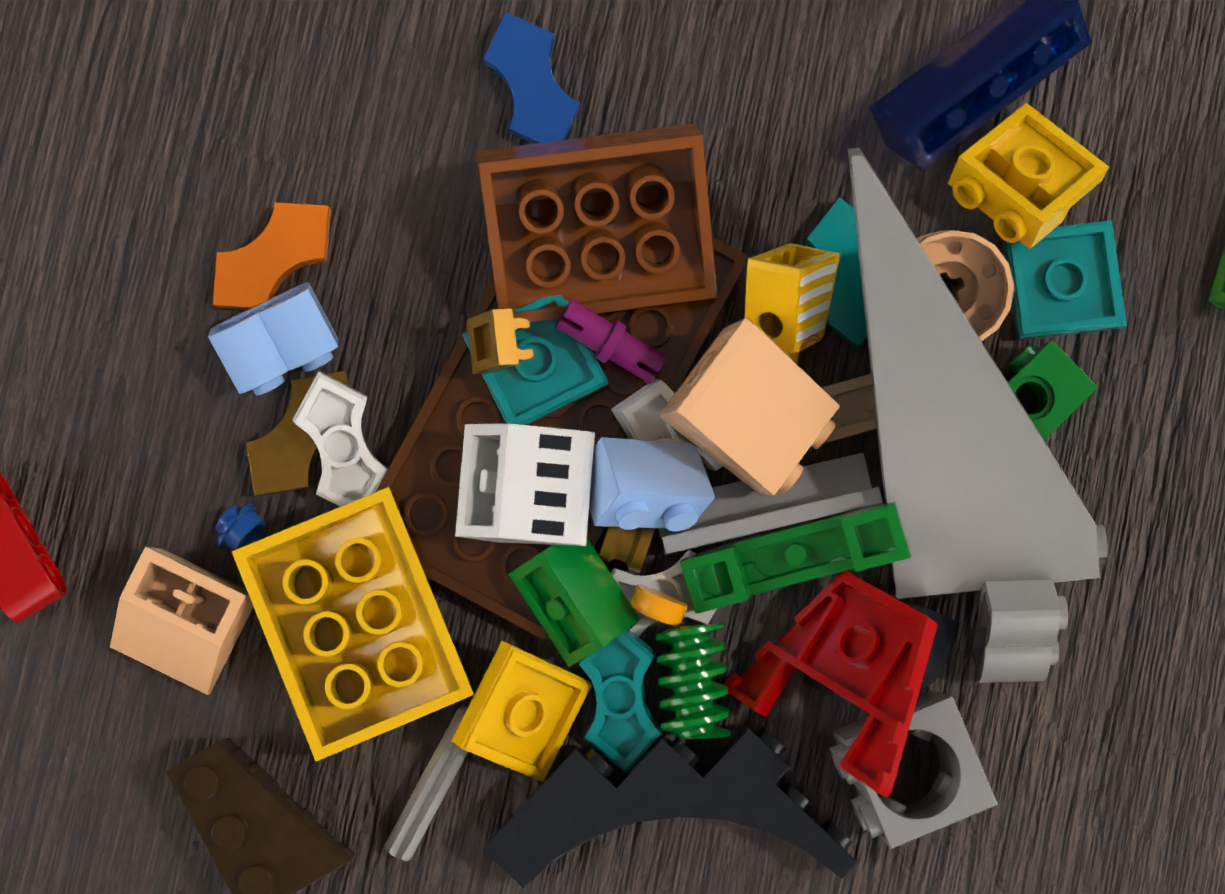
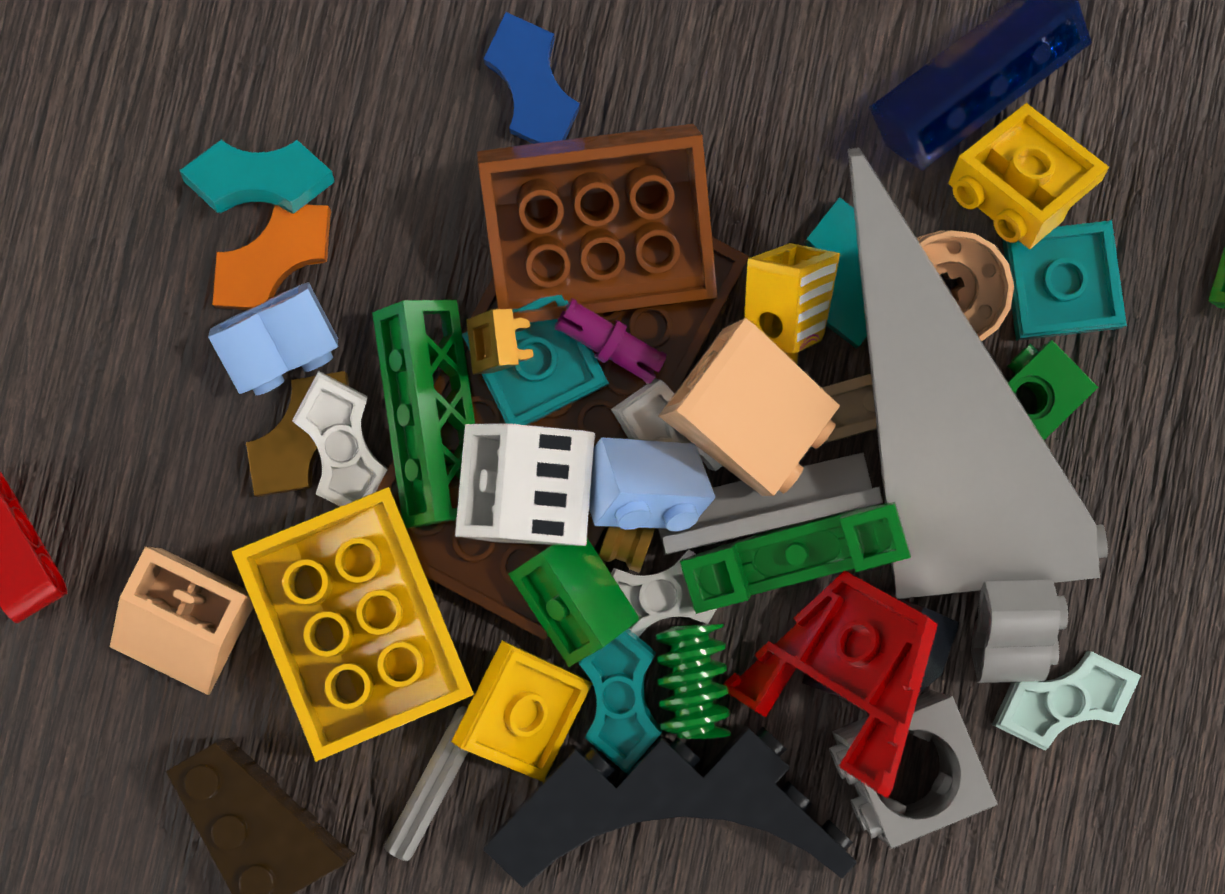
blue plate [215,504,266,551] -> none
light orange tile [629,584,688,626] -> none
none -> teal tile [180,139,335,214]
none -> green fence [372,300,475,528]
none -> light aqua tile [992,651,1141,751]

